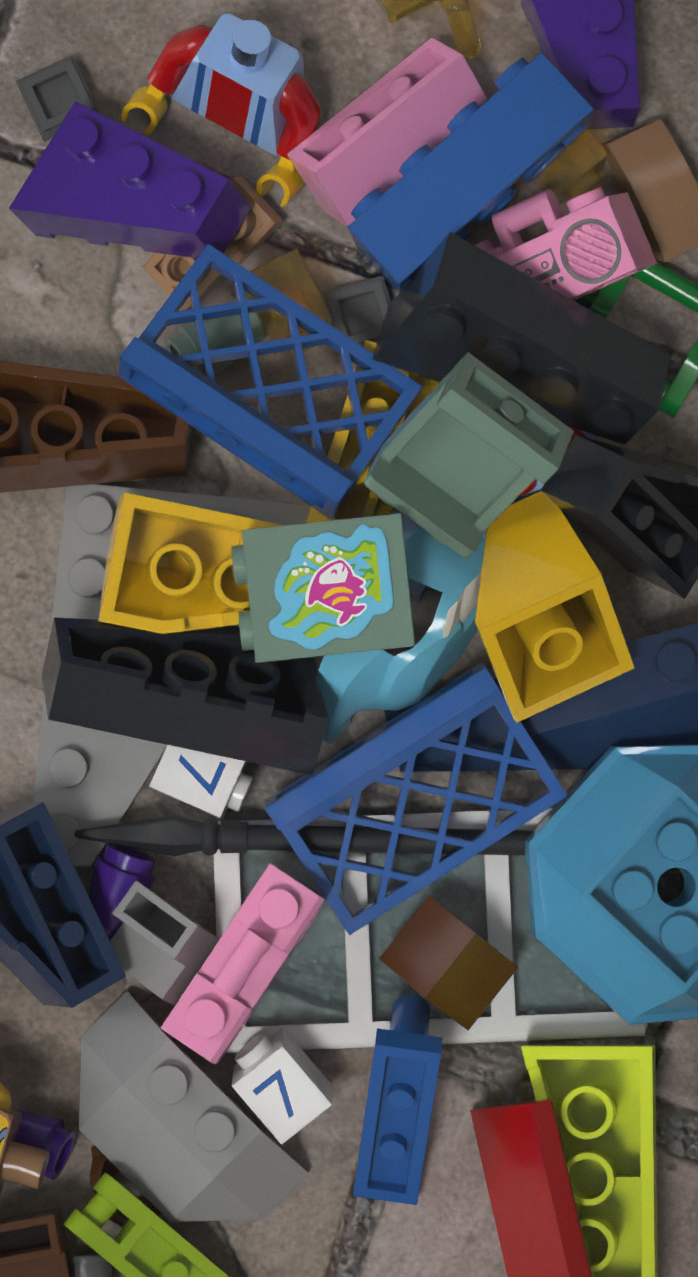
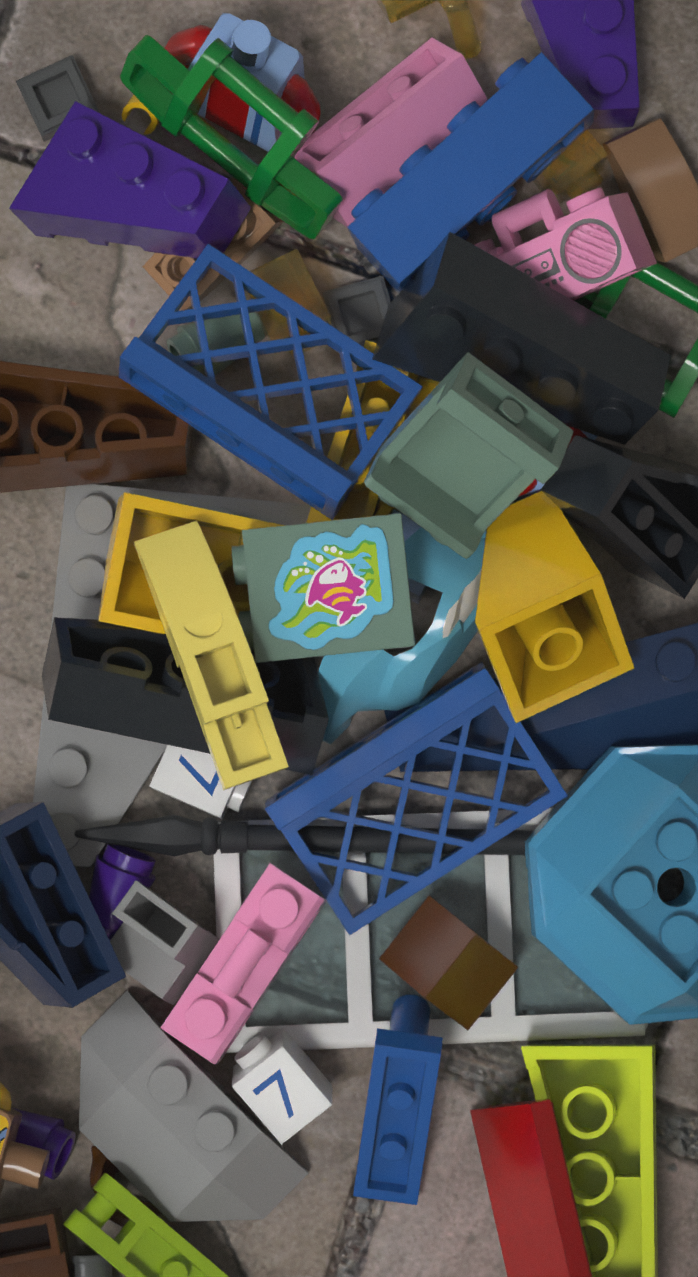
none -> green bar [120,35,343,239]
none -> light yellow slope [134,521,289,791]

